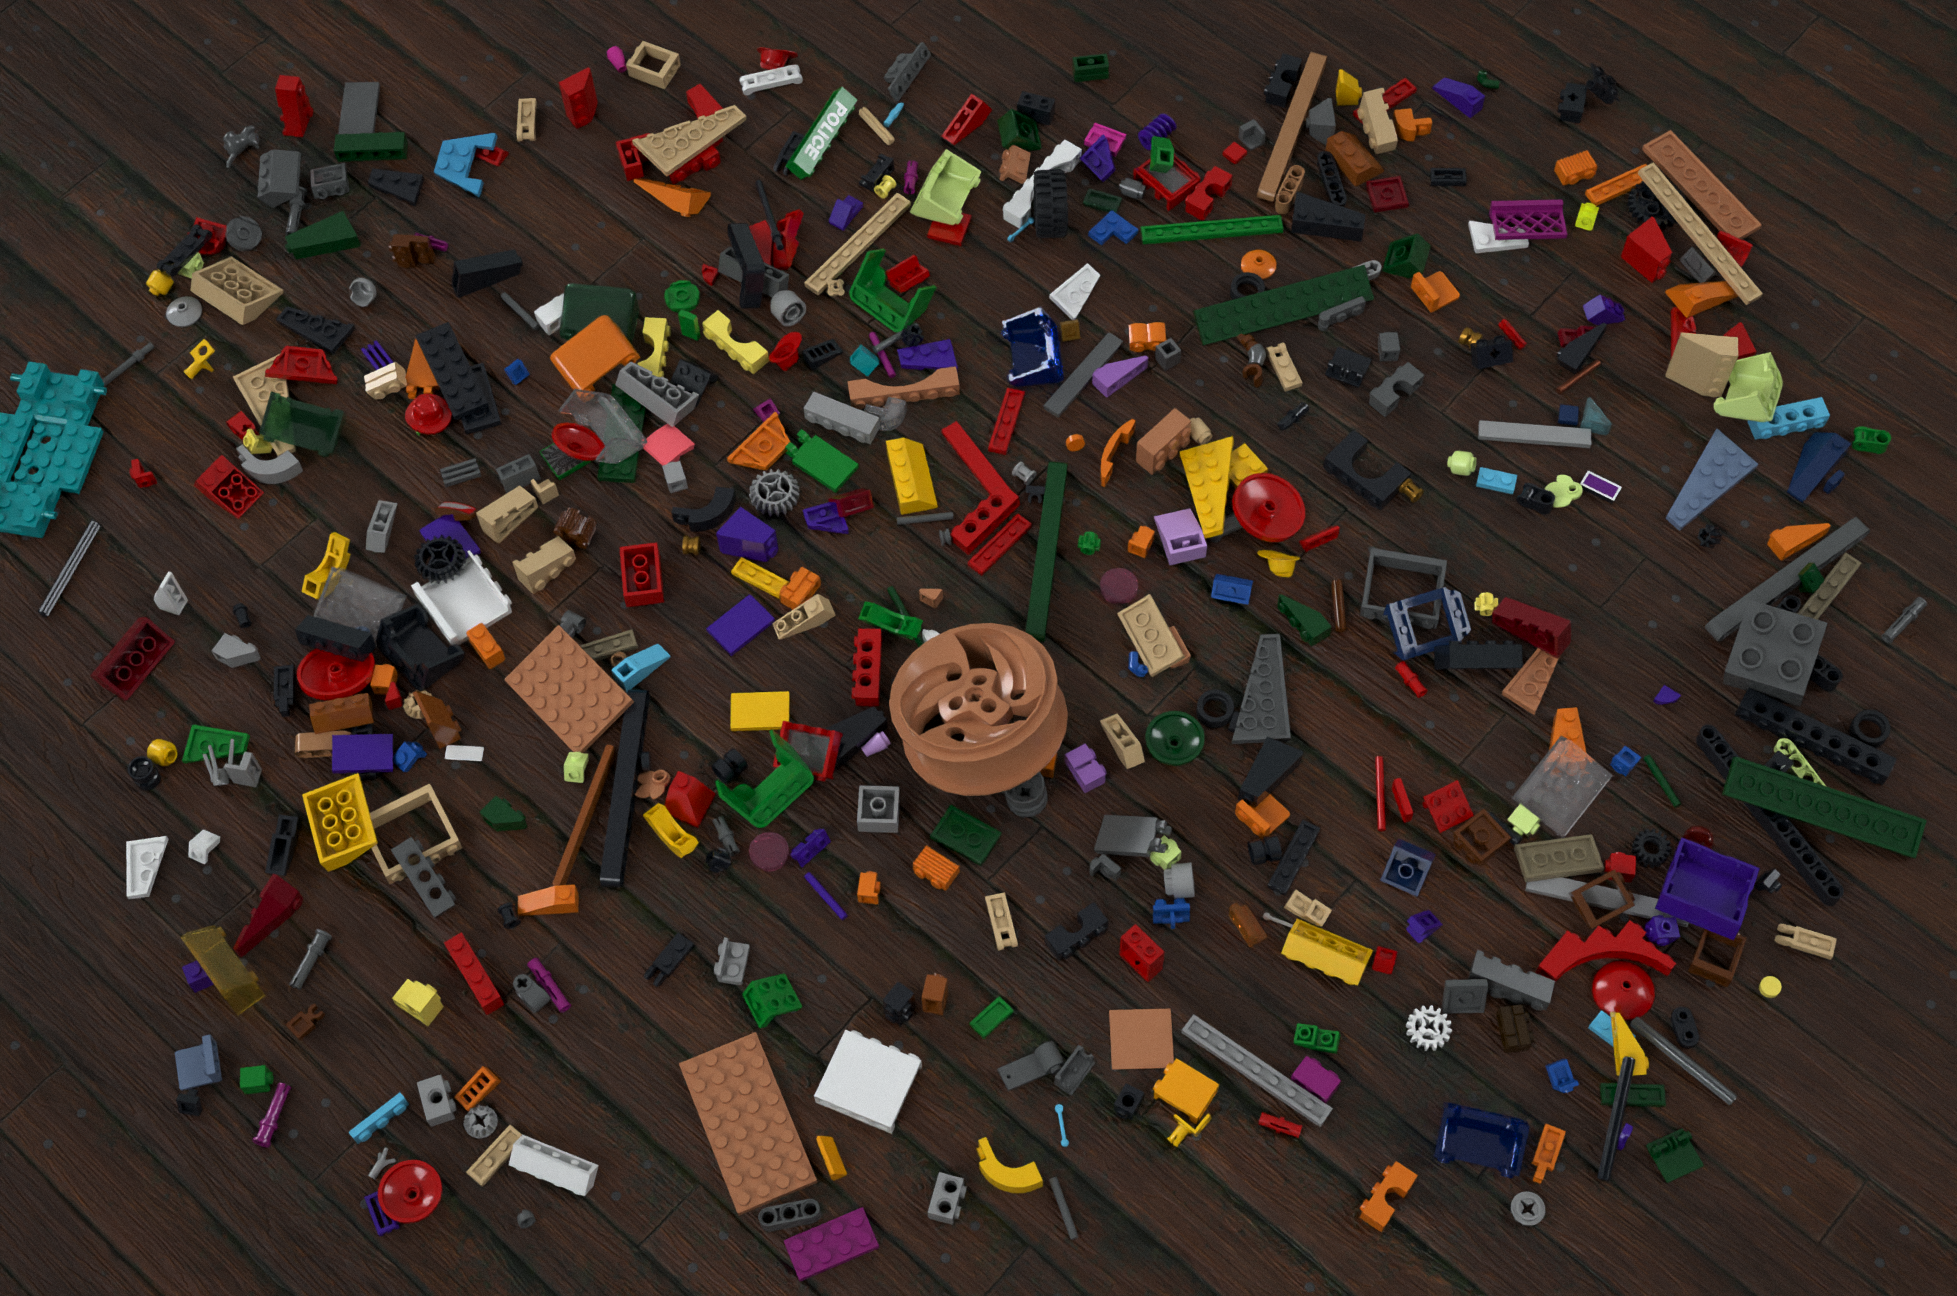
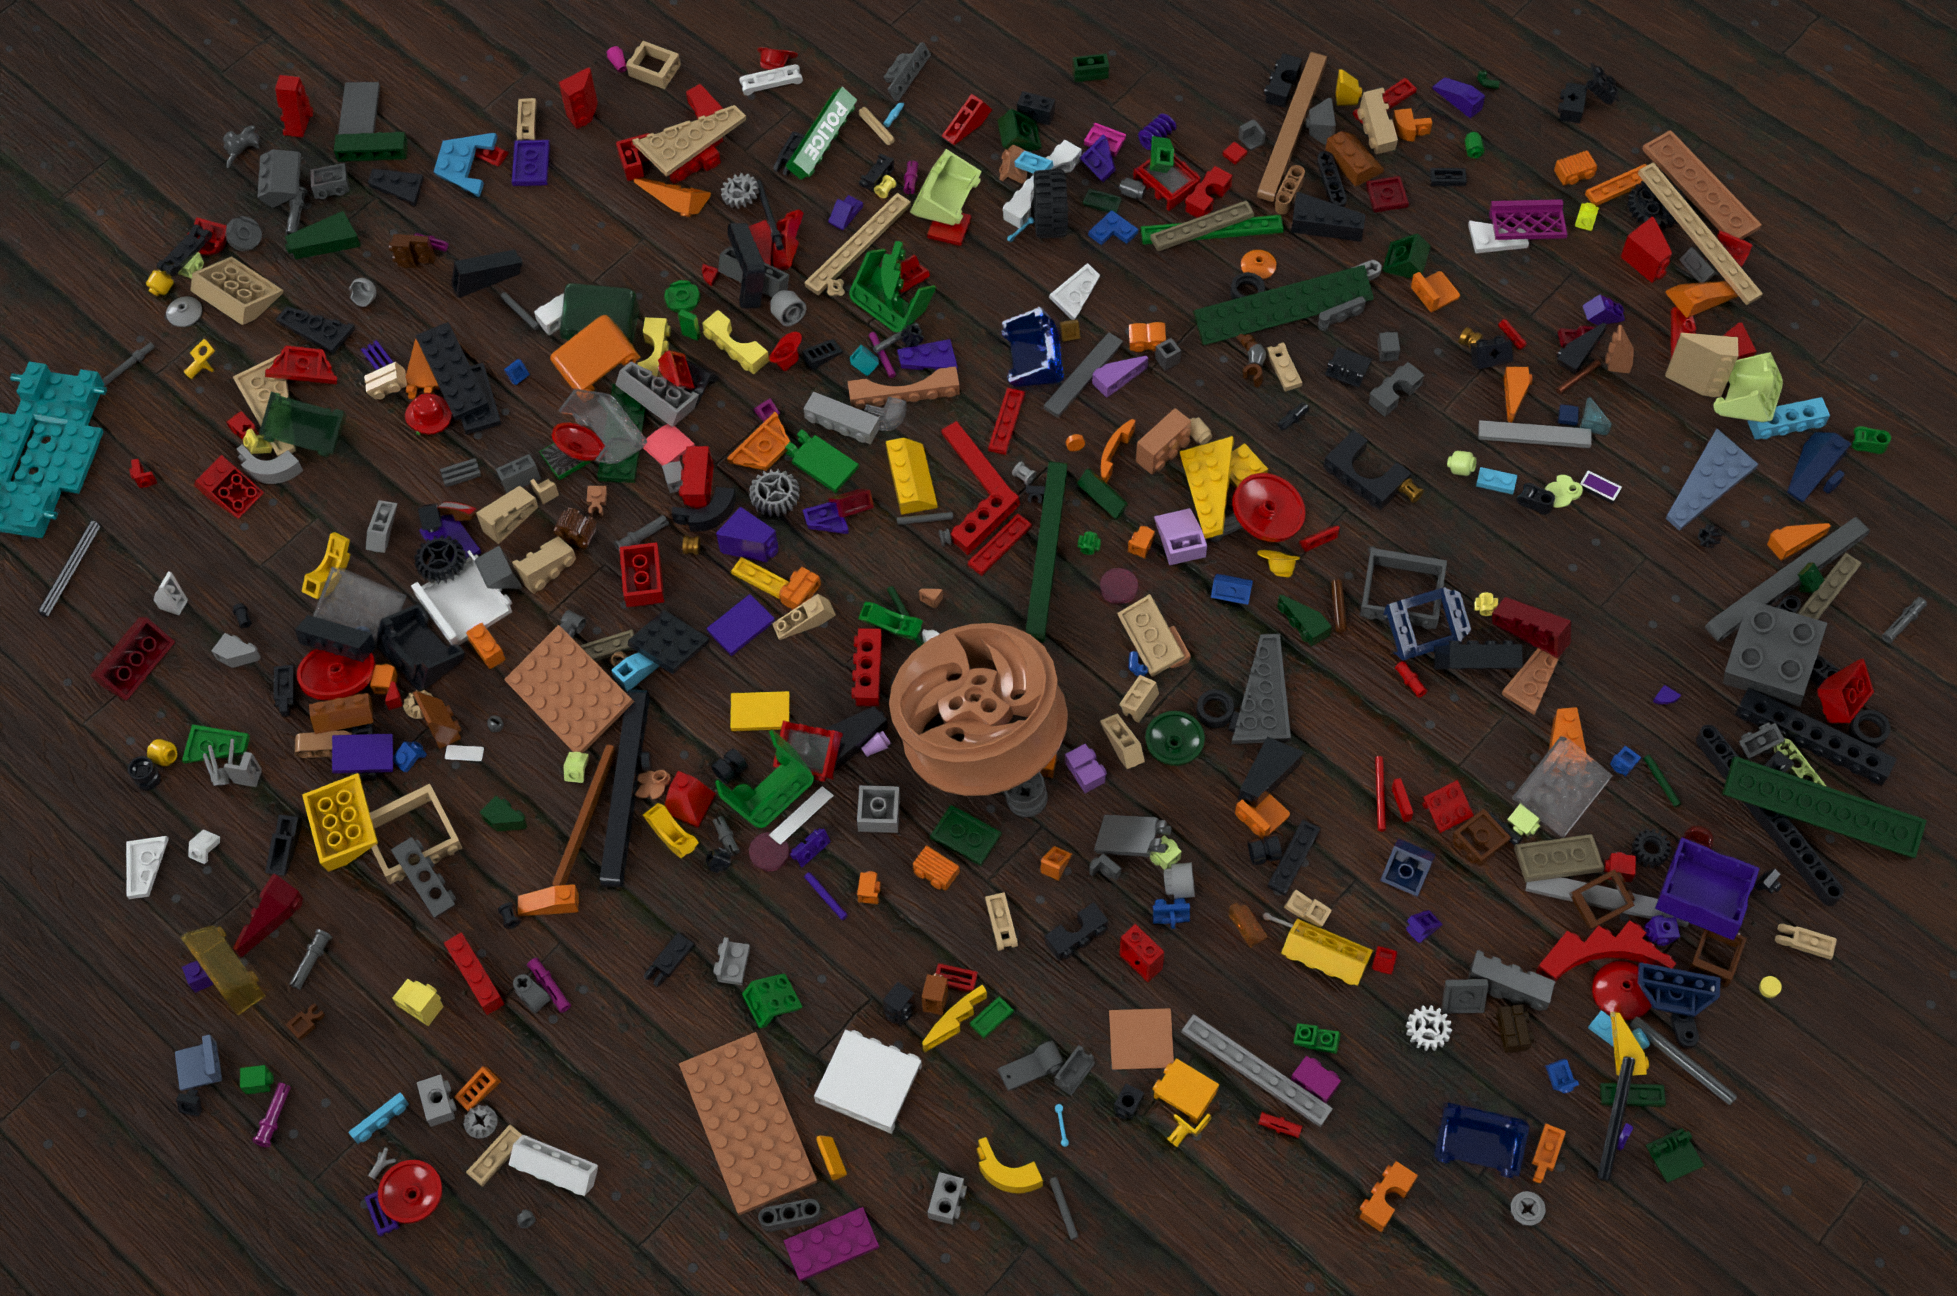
none -> black brick [417,502,443,532]
none -> dark grey slope [474,546,522,589]
none -> dark grey hinge [487,715,504,733]
none -> dark purple tile [512,140,550,186]
none -> nougat plate [587,486,607,517]
none -> dark grey pin [614,515,669,553]
none -> black plate [628,610,709,674]
none -> red slope [658,350,695,389]
none -> red slope [679,446,714,509]
none -> light grey gear [721,173,759,209]
none -> white sticker [769,786,834,845]
none -> green slope [881,241,906,311]
none -> yellow slope [922,985,987,1052]
none -> red tile [935,963,978,992]
none -> medium azure plate [1014,151,1054,174]
none -> orange slope [1041,846,1072,881]
none -> dark green tile [1077,469,1128,519]
none -> tan hinge [1119,675,1159,723]
none -> dark tan tile [1150,200,1254,252]
none -> green brick [1465,132,1484,158]
none -> orange slope [1503,367,1532,423]
none -> nougat slope [1605,325,1634,373]
none -> medium azure tile [1632,1028,1650,1050]
none -> dark blue wedge [1637,962,1720,1017]
none -> dark grey brick [1739,722,1785,760]
none -> red slope [1817,659,1874,723]

